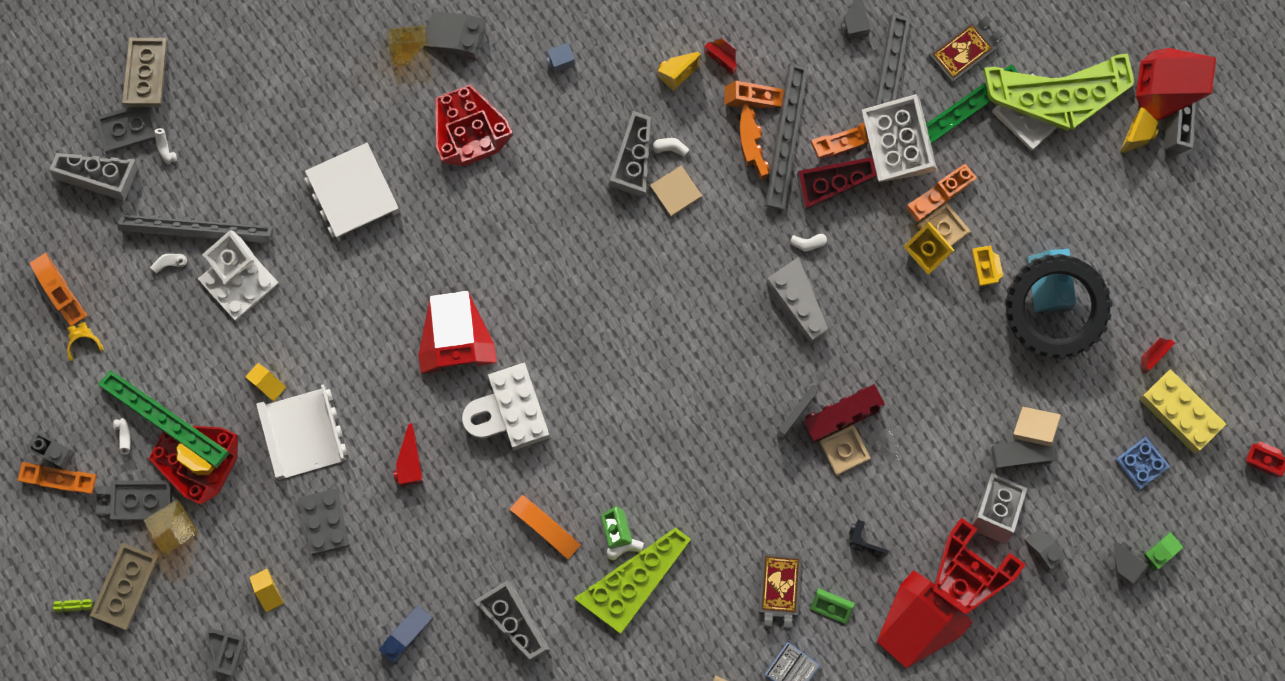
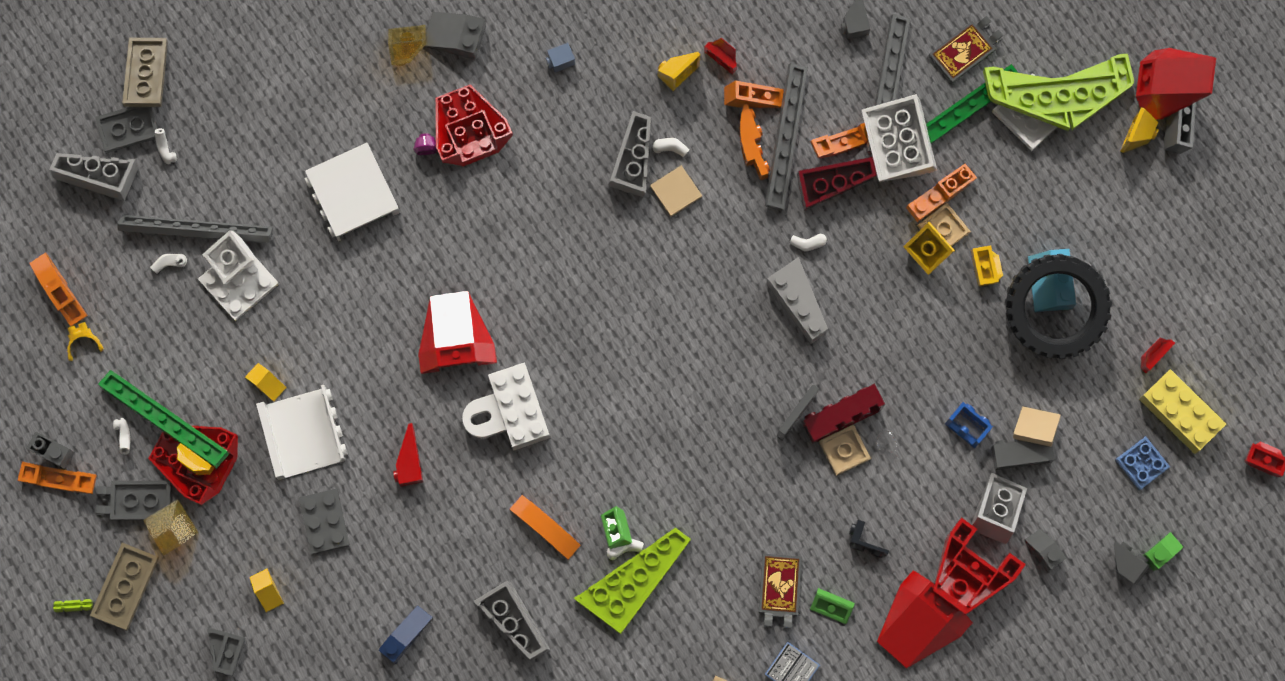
none -> magenta cone [413,133,437,155]
none -> blue window [945,402,993,448]

